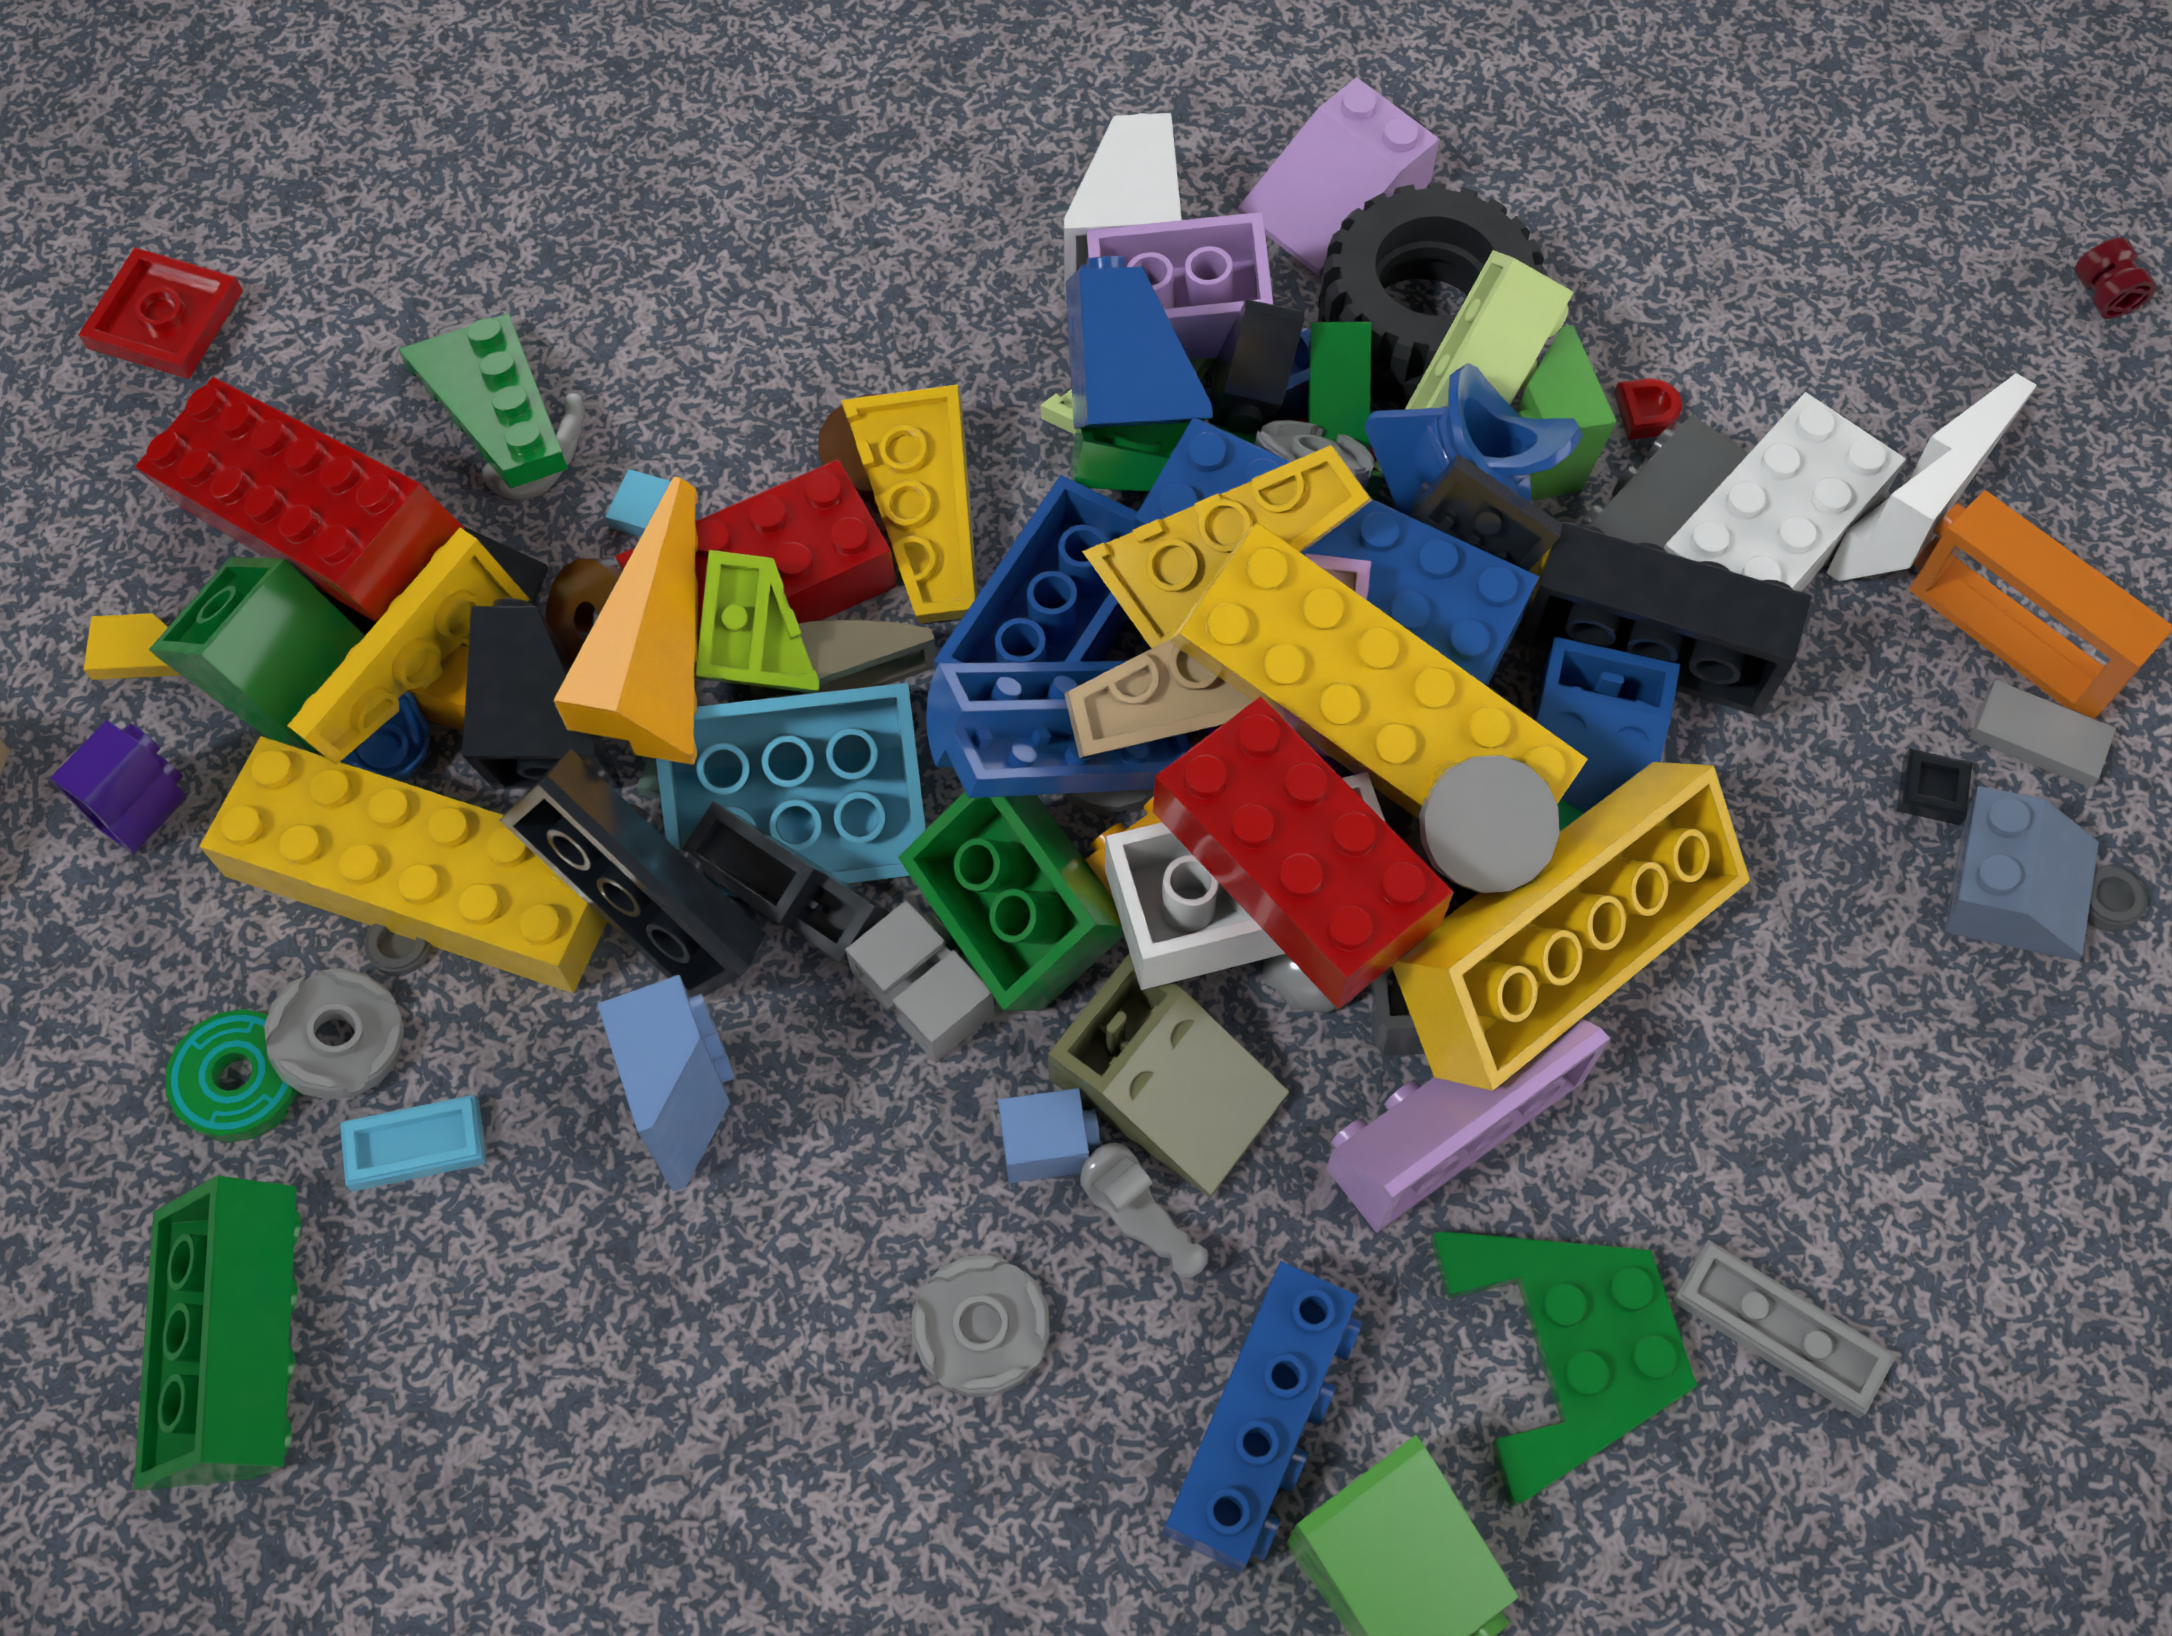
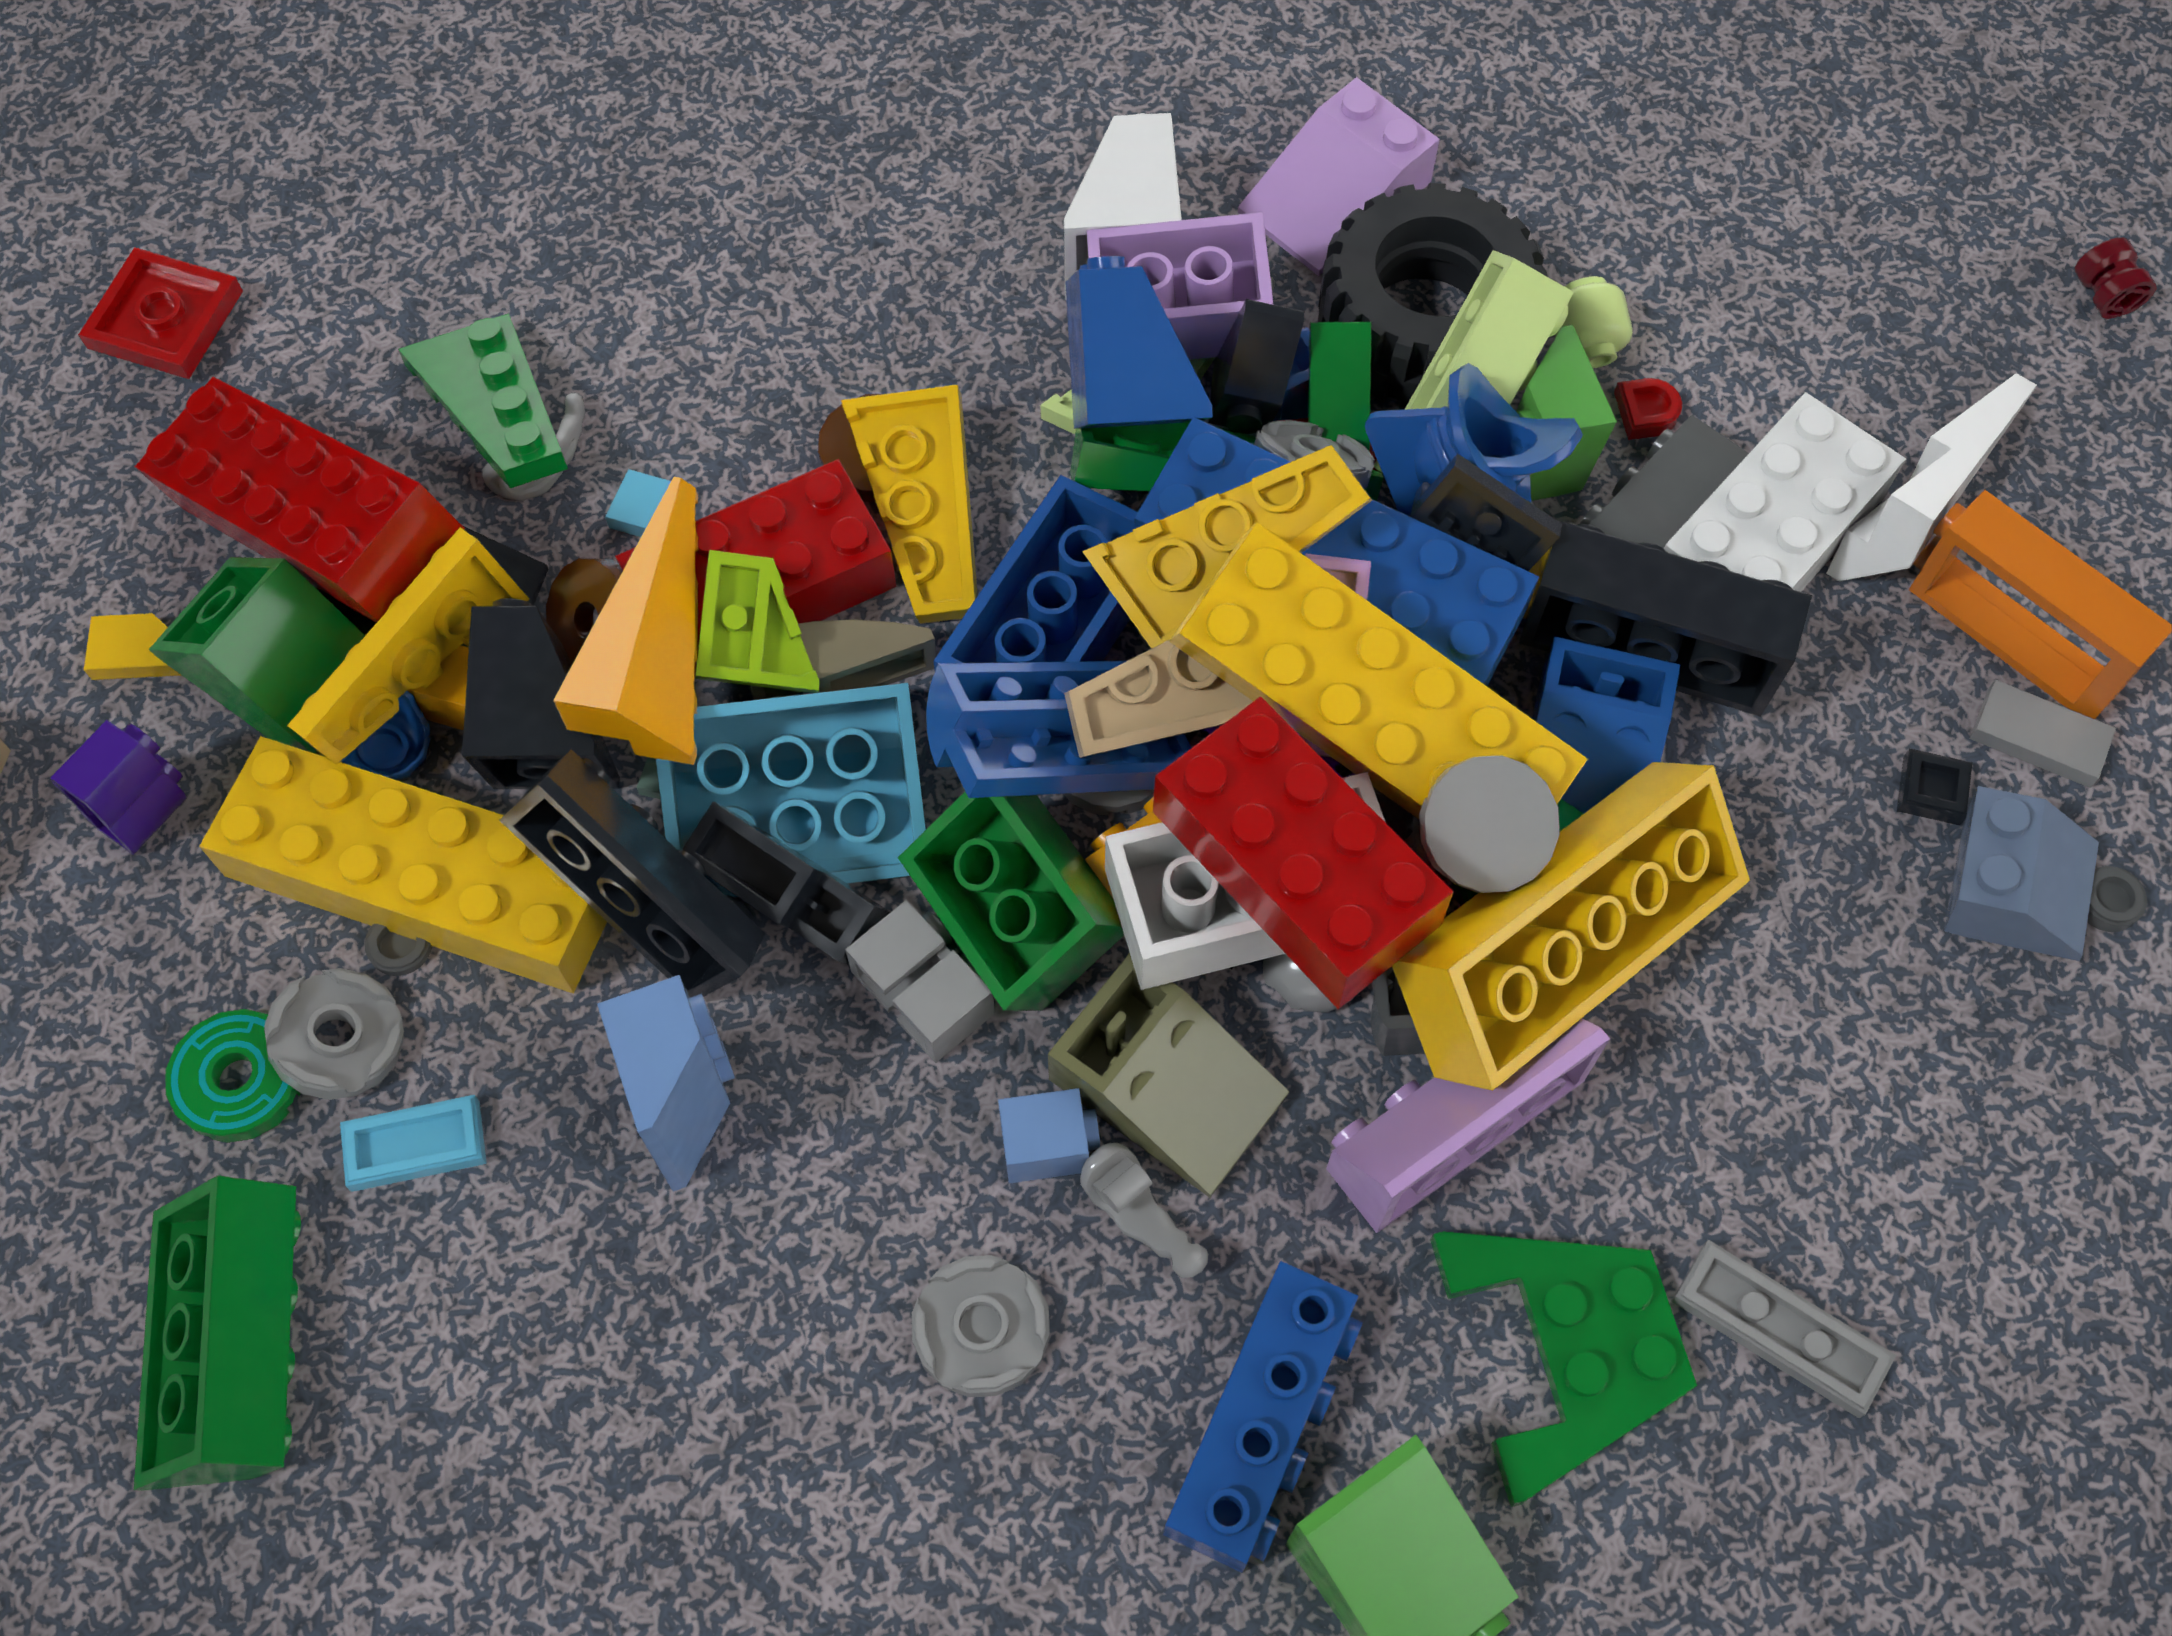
none -> yellowish green head [1555,276,1632,368]

